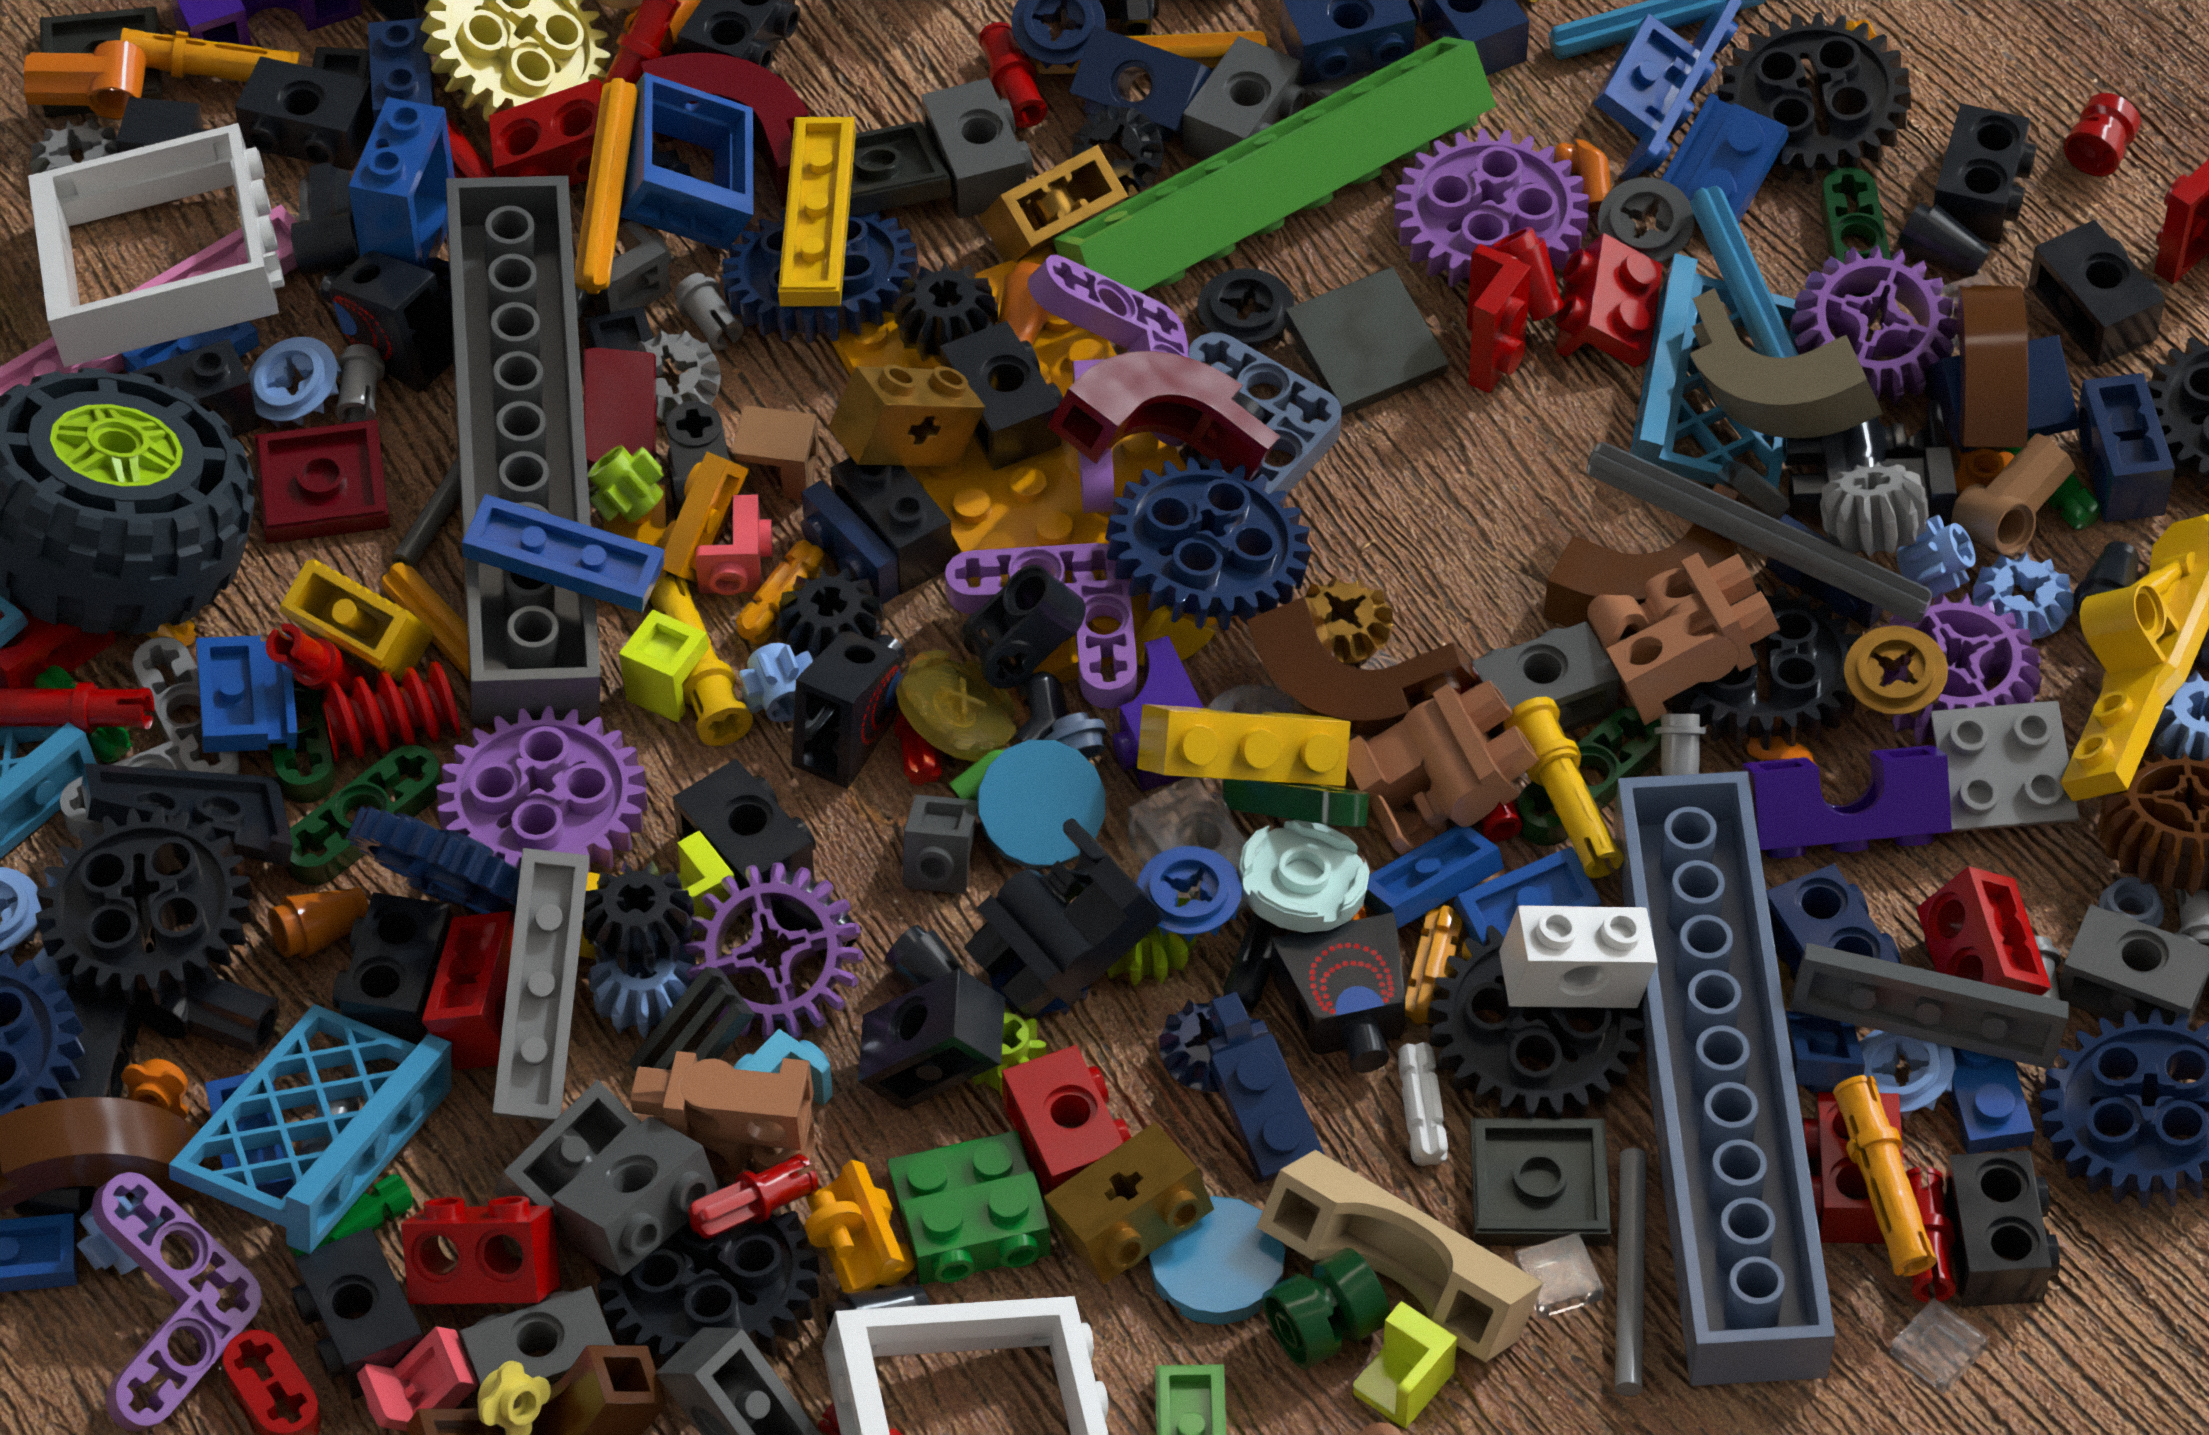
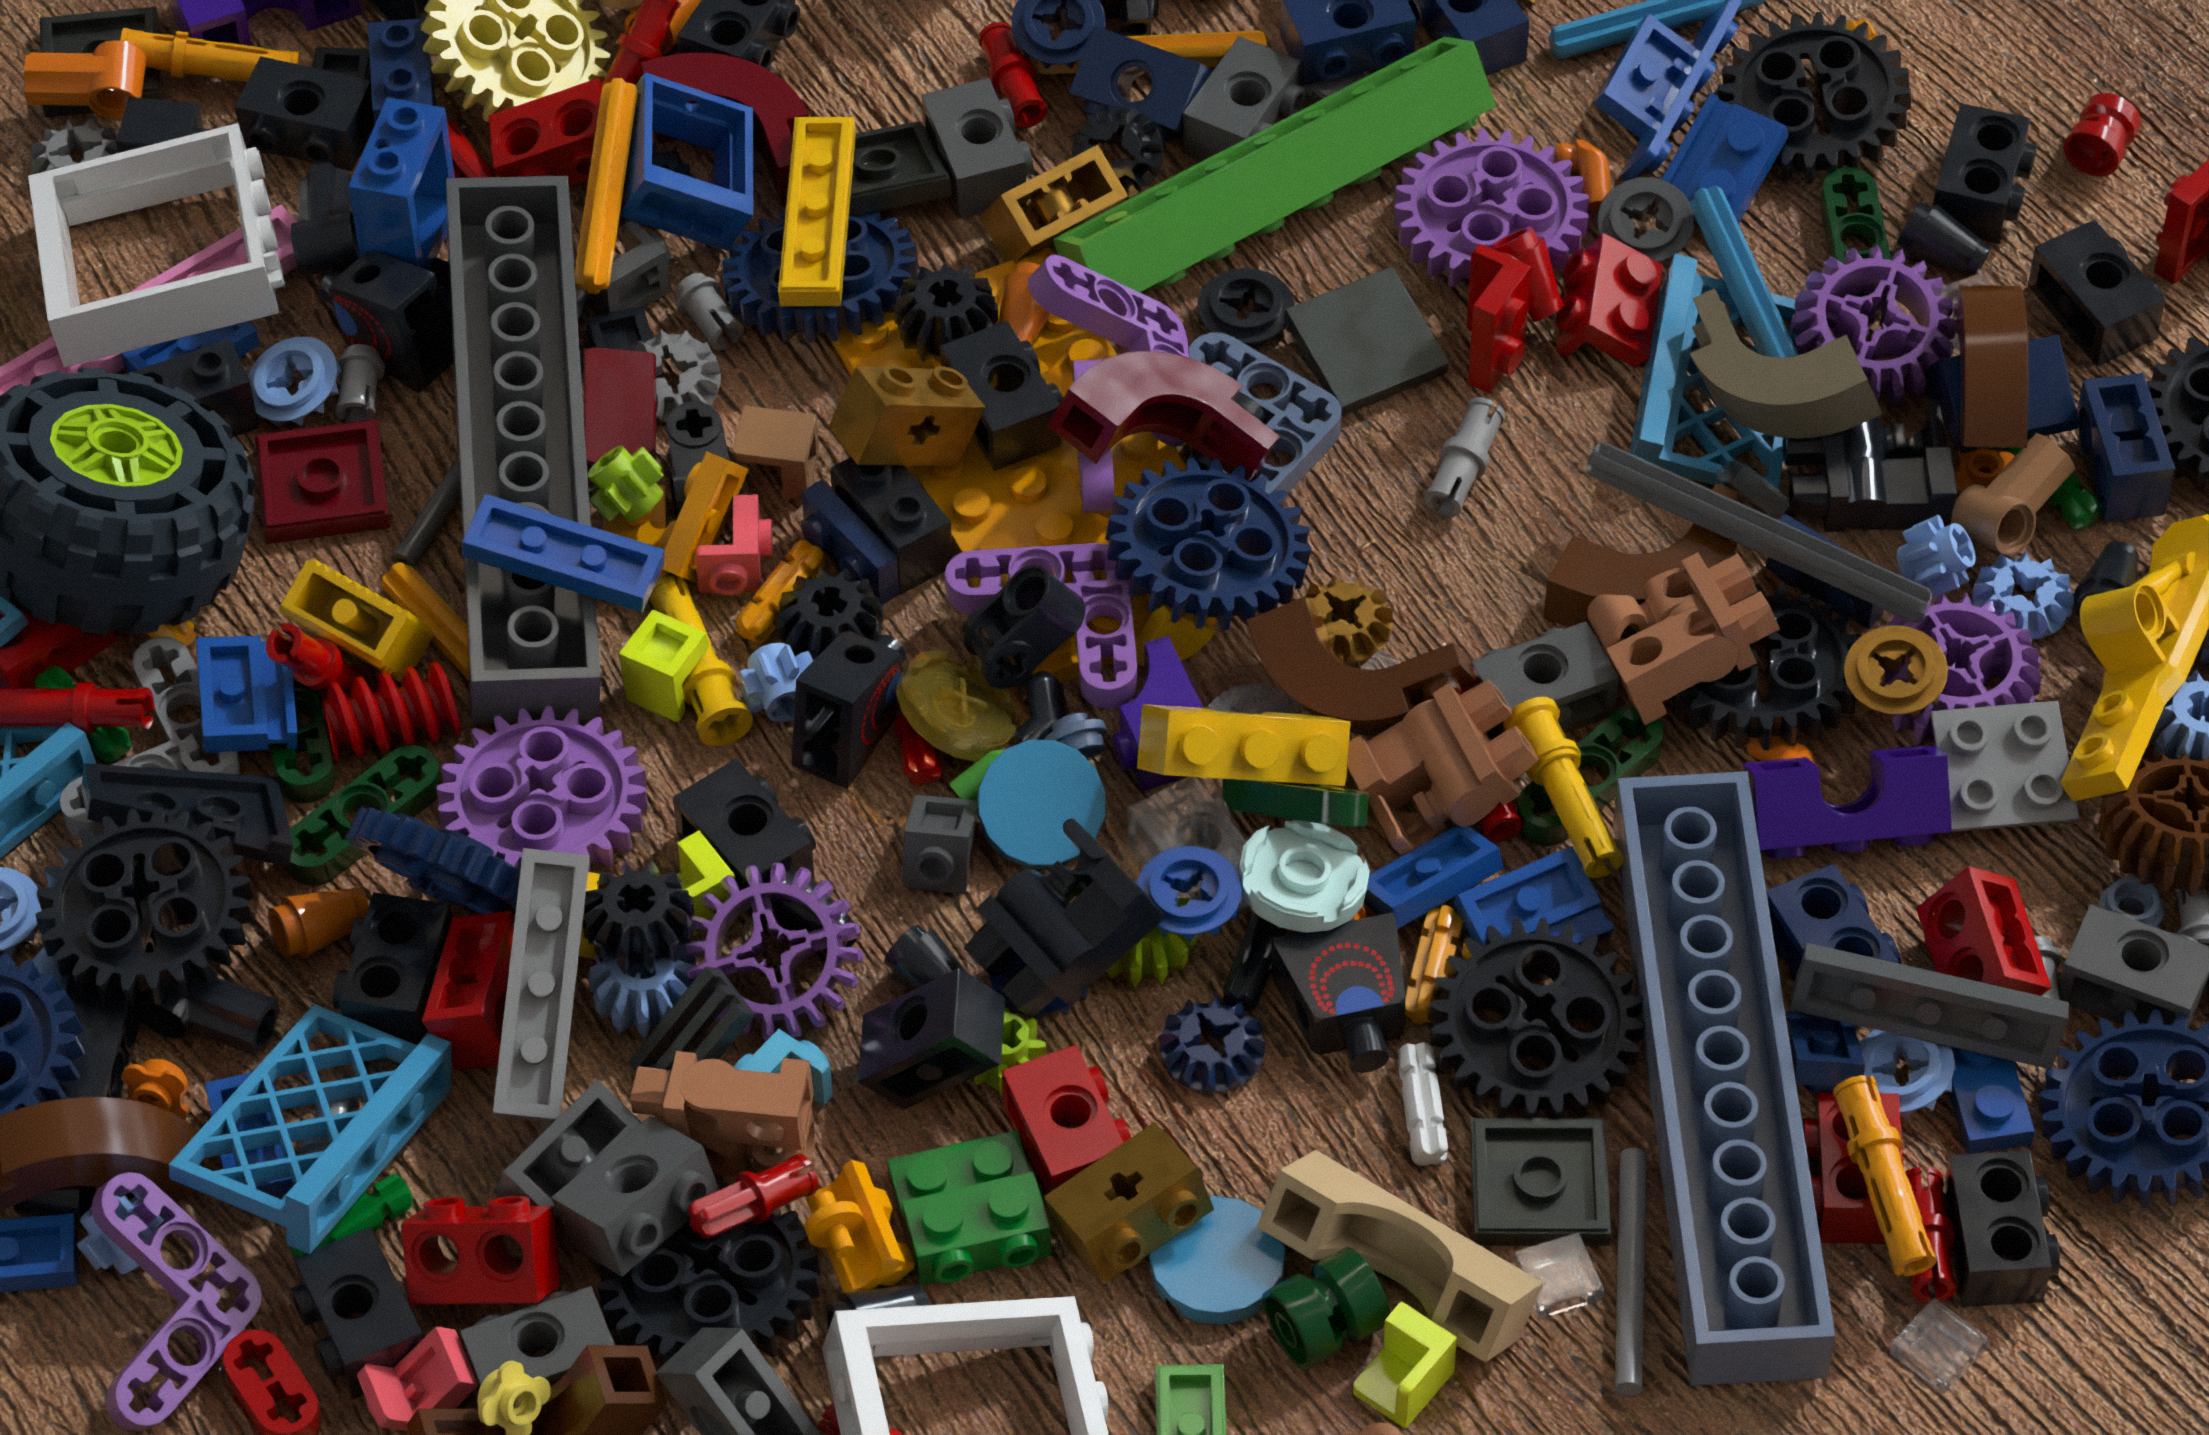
dark blue hinge [1207,992,1325,1183] -> none
white brick [1499,906,1658,1008] -> none
light grey pin [1654,714,1706,776] -> none
light grey gear [1820,462,1929,556] -> none
none -> light grey pin [1424,397,1506,517]

